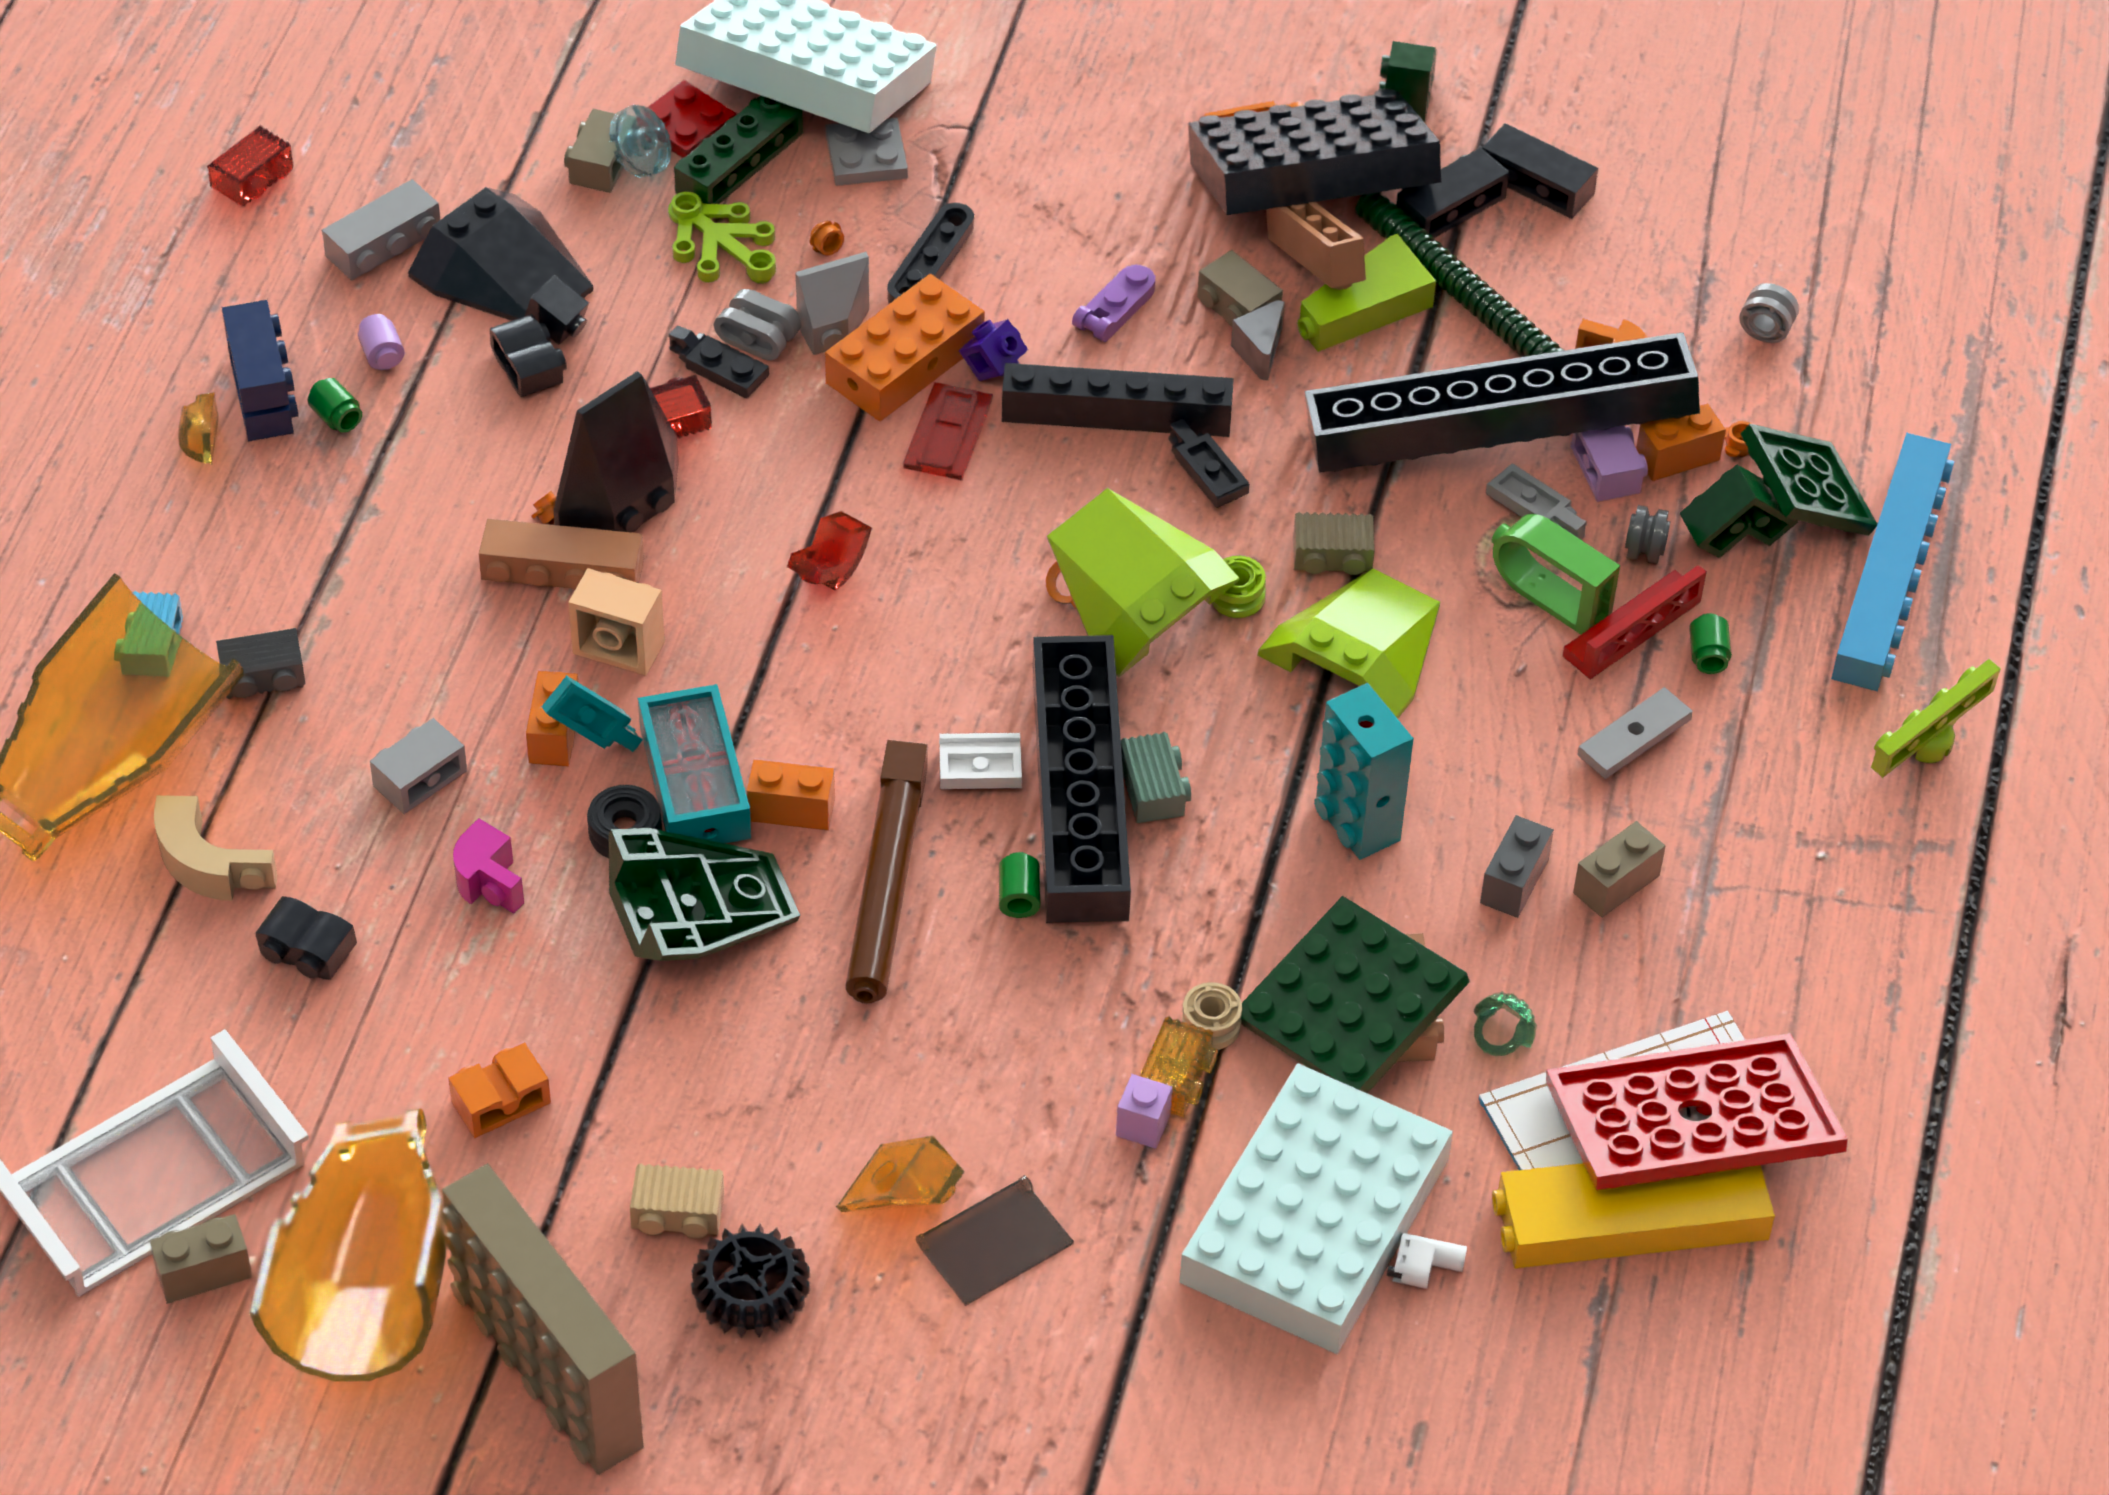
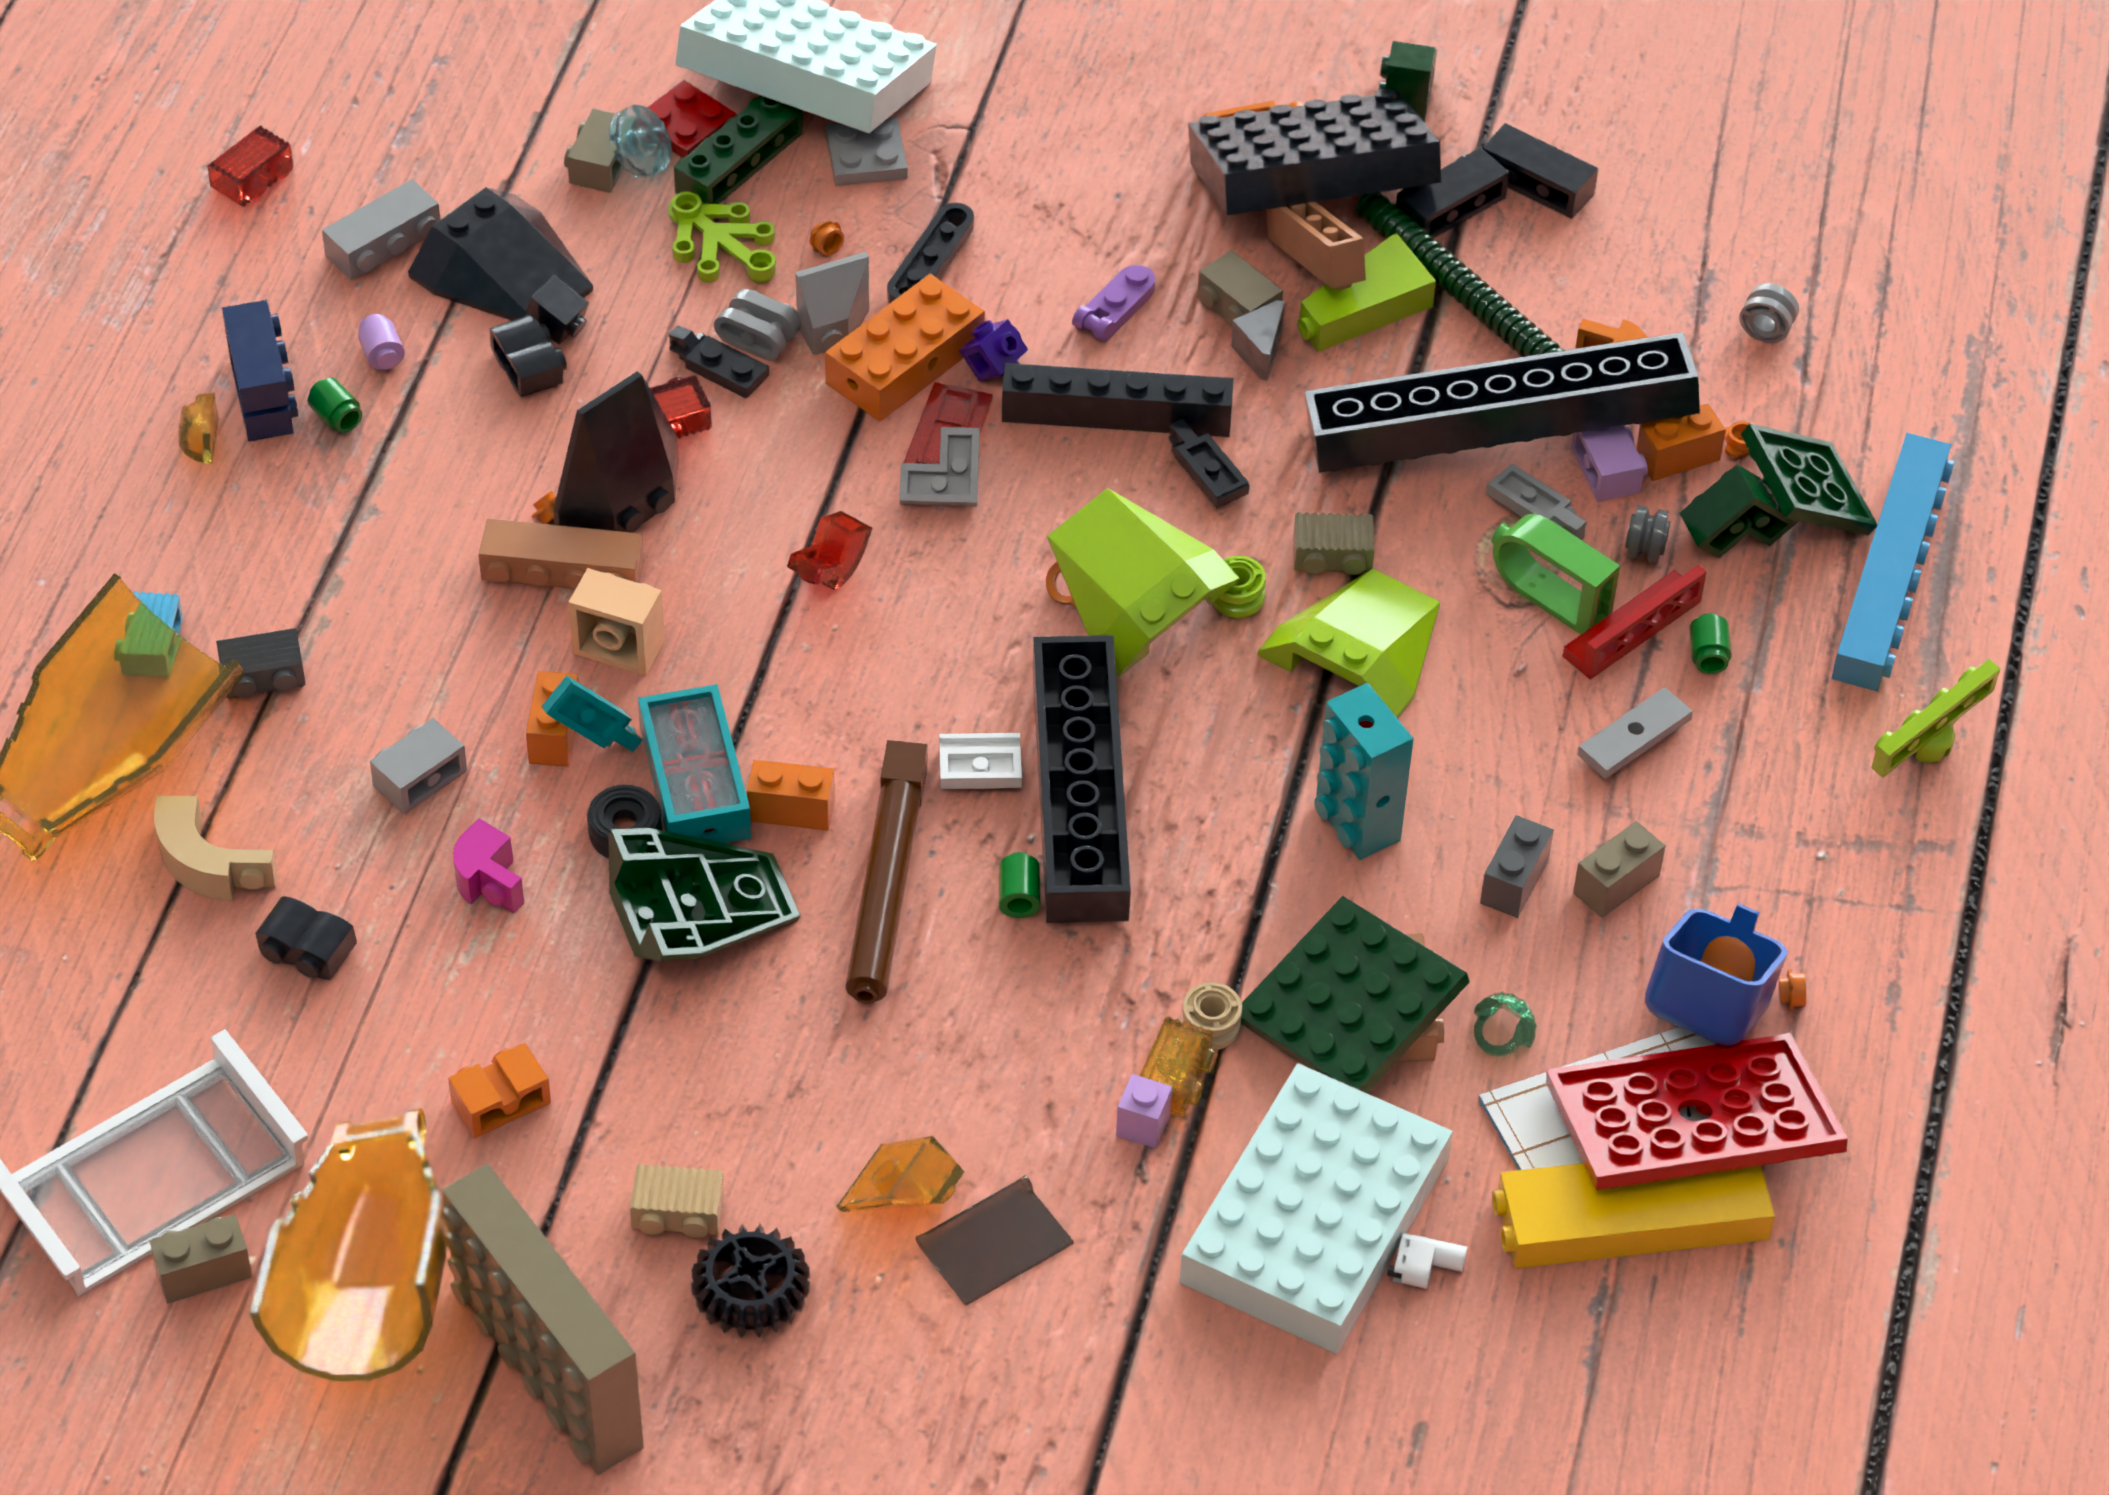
sand green brick [1121,731,1191,823] -> none
none -> light grey plate [900,427,980,507]
none -> blue piece [1645,903,1788,1046]
none -> orange plate [1779,969,1806,1011]

